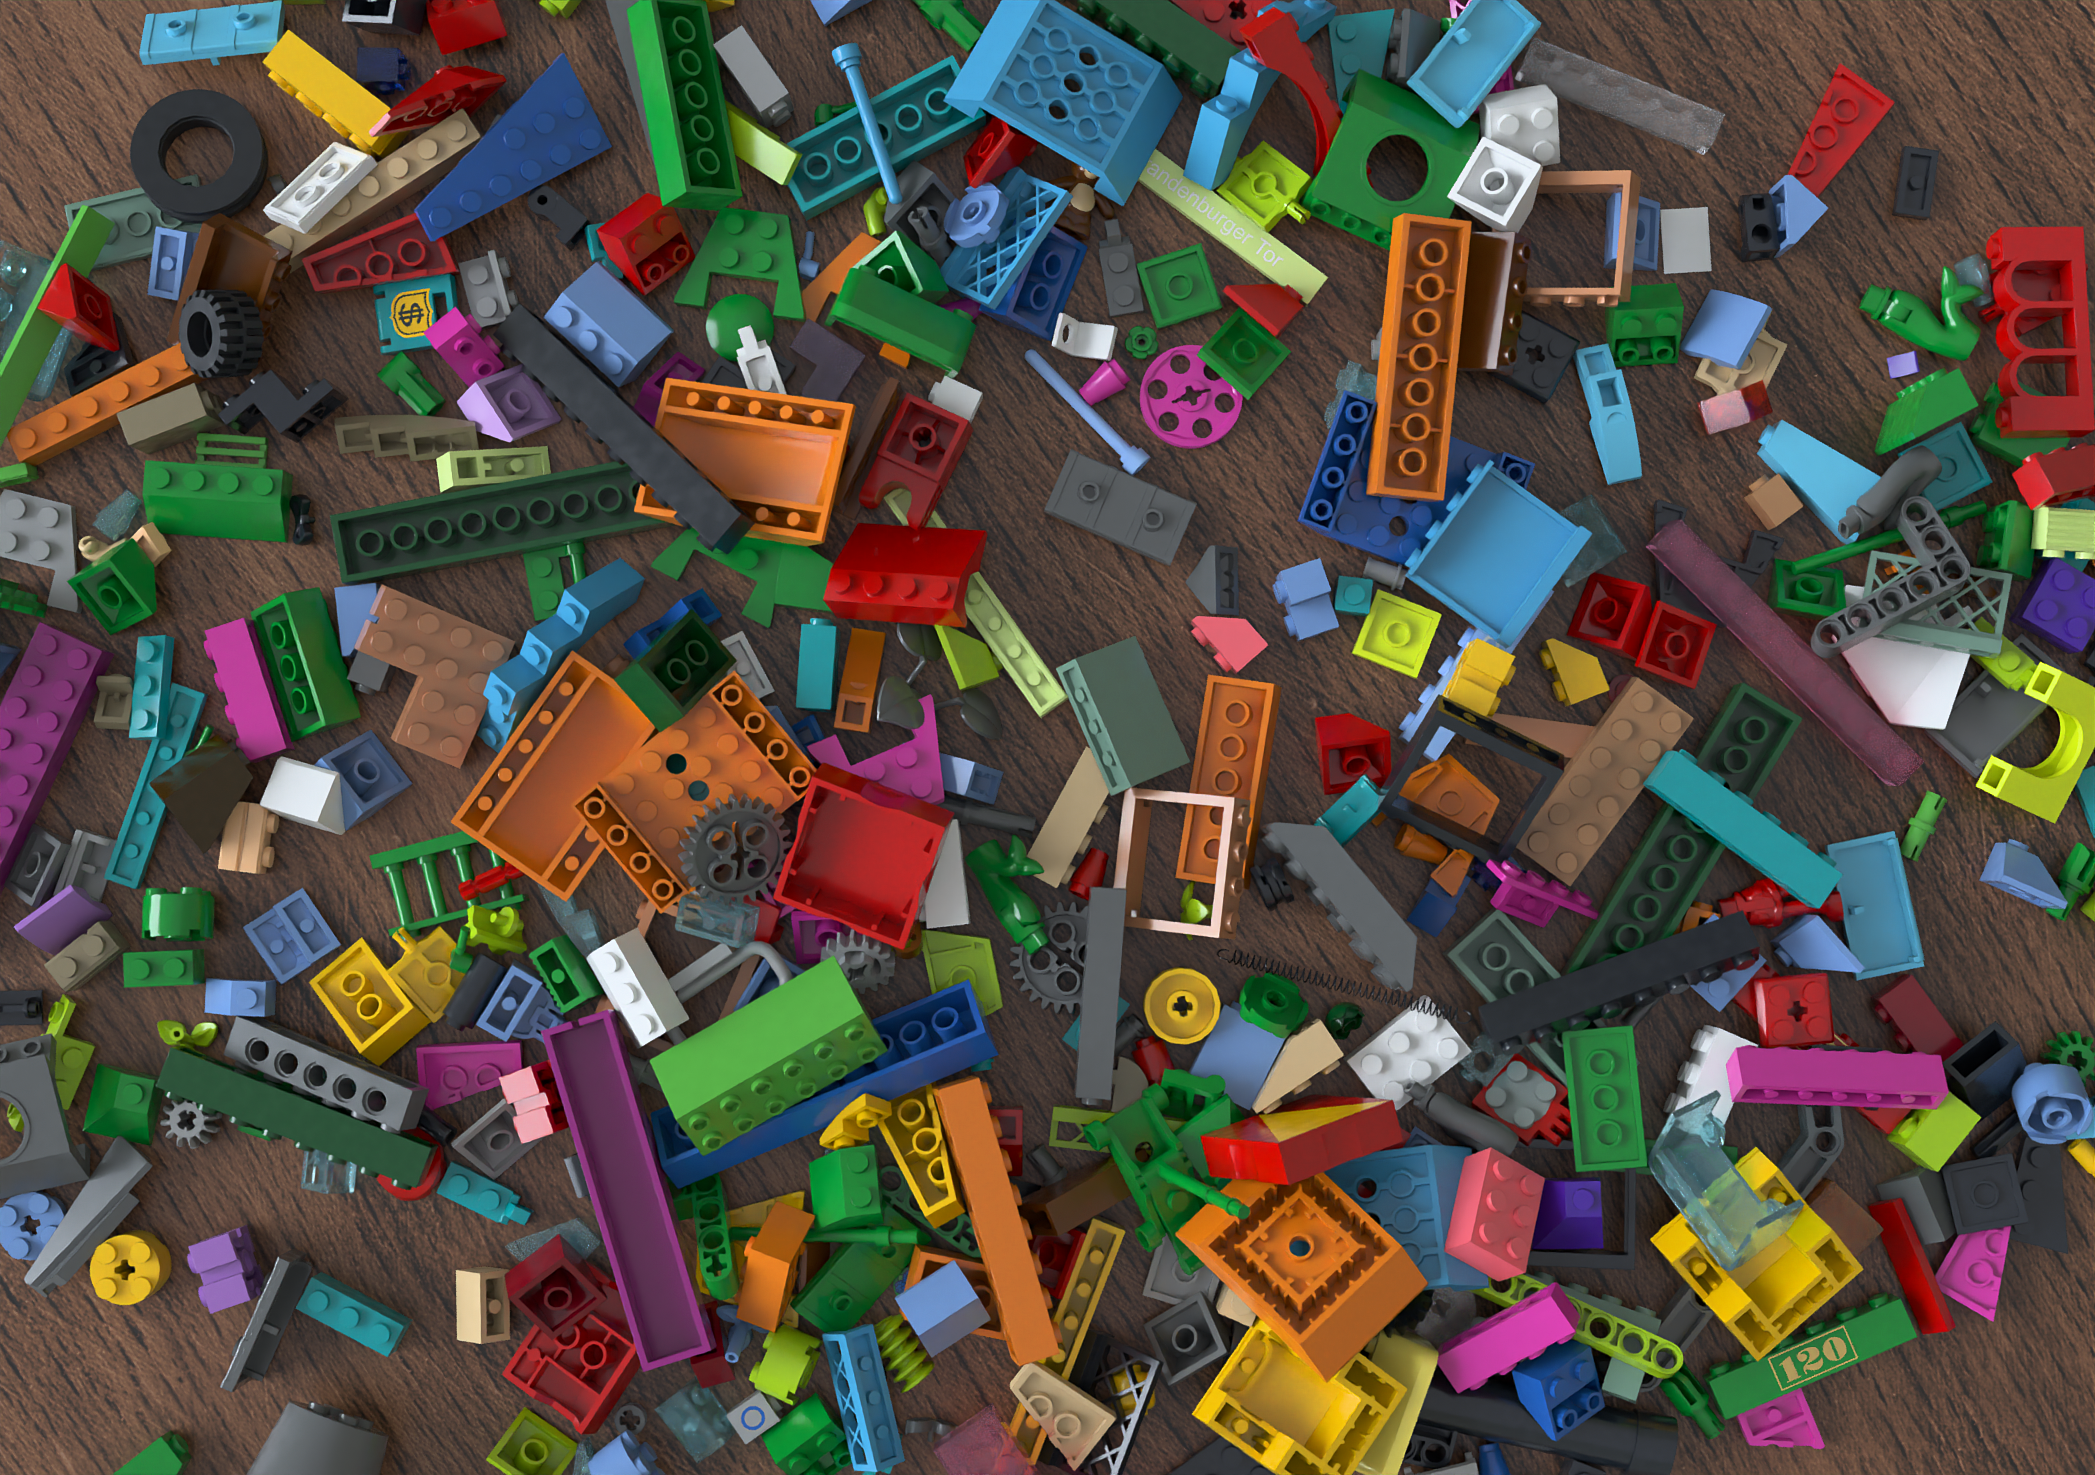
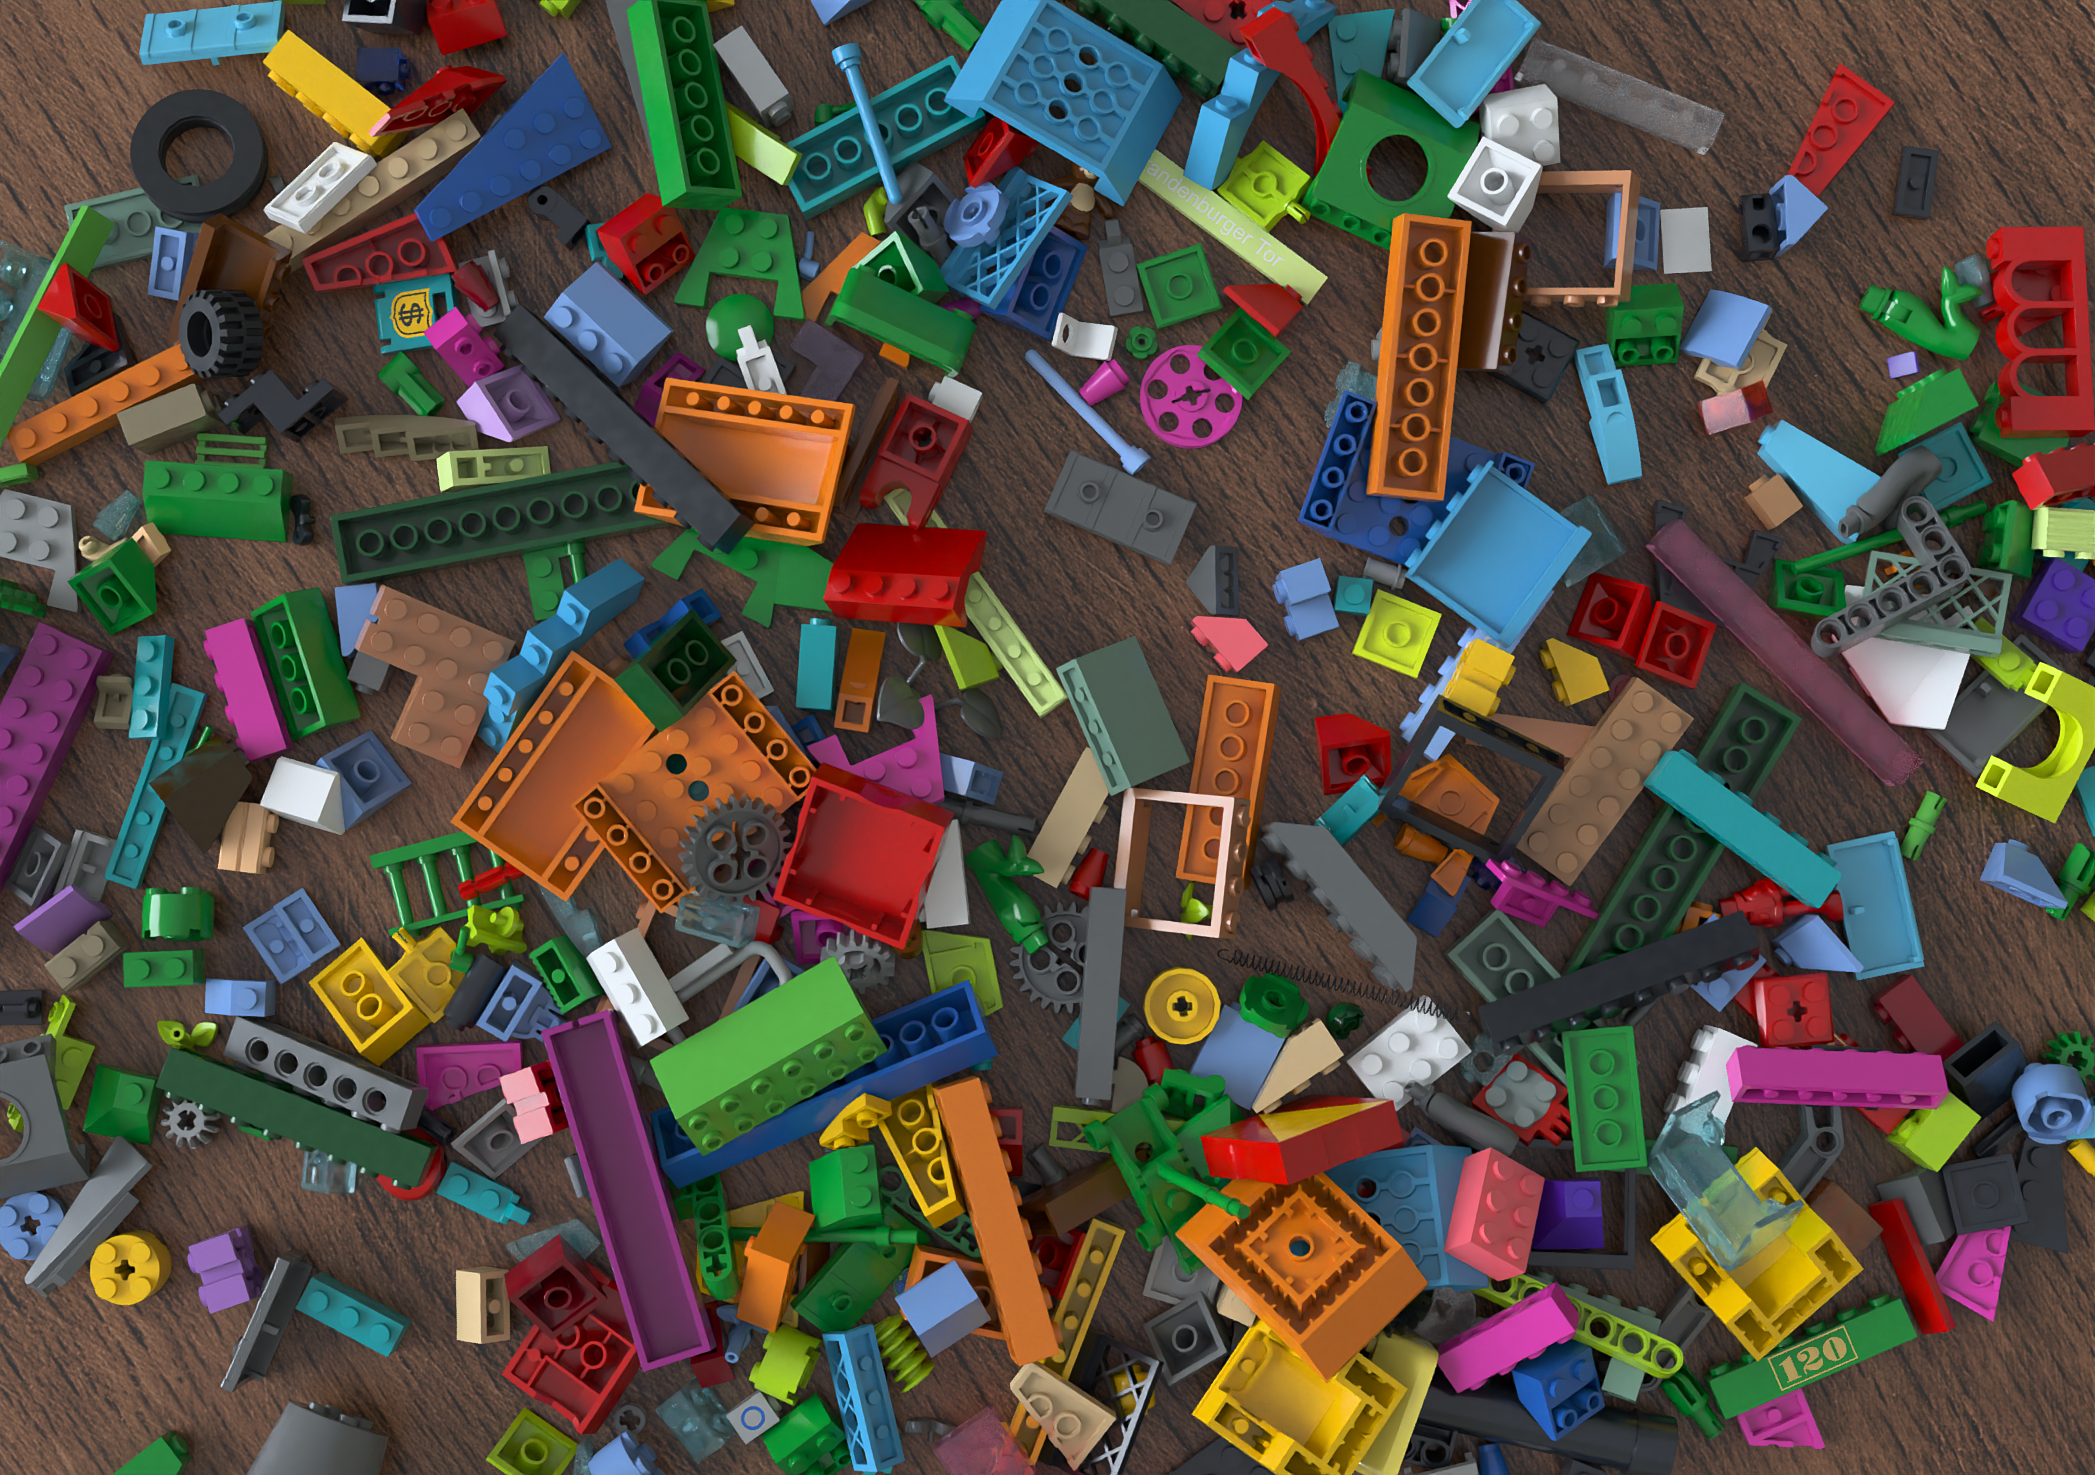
none -> dark red cone [451,260,501,313]

